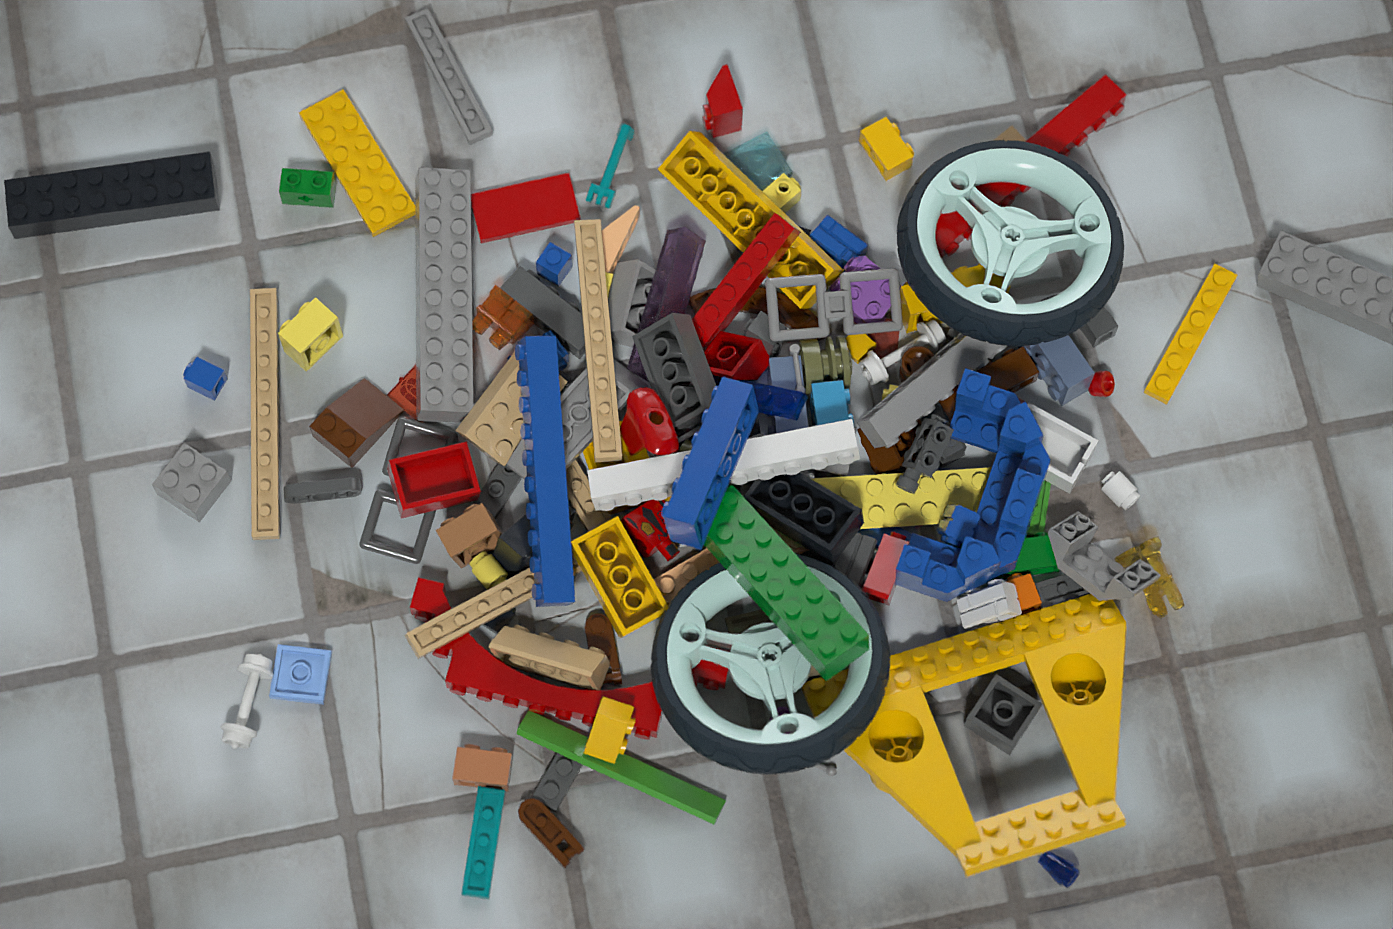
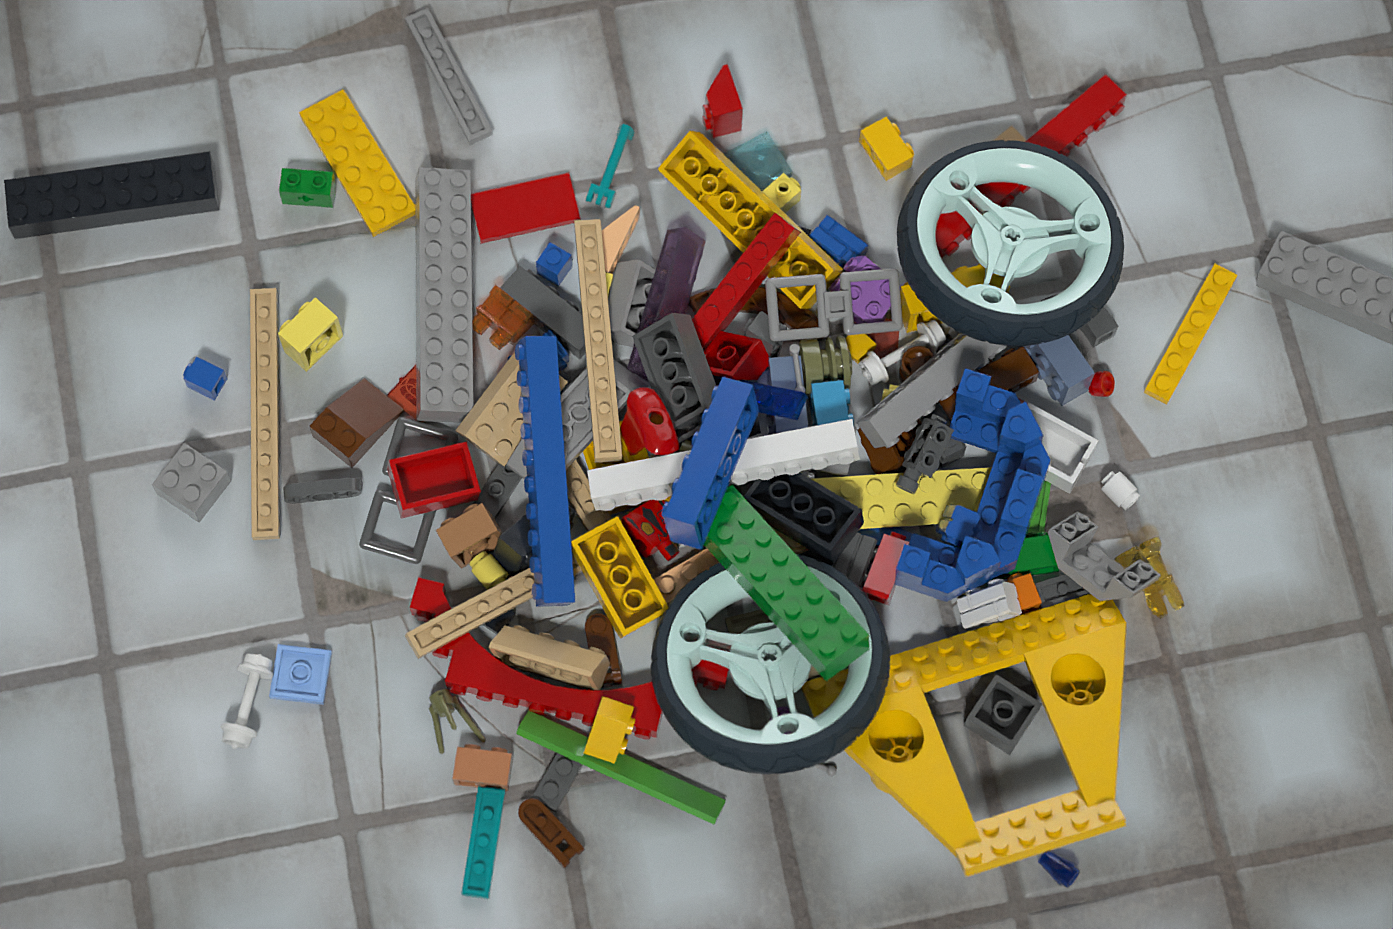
none -> olive plant [428,689,486,754]

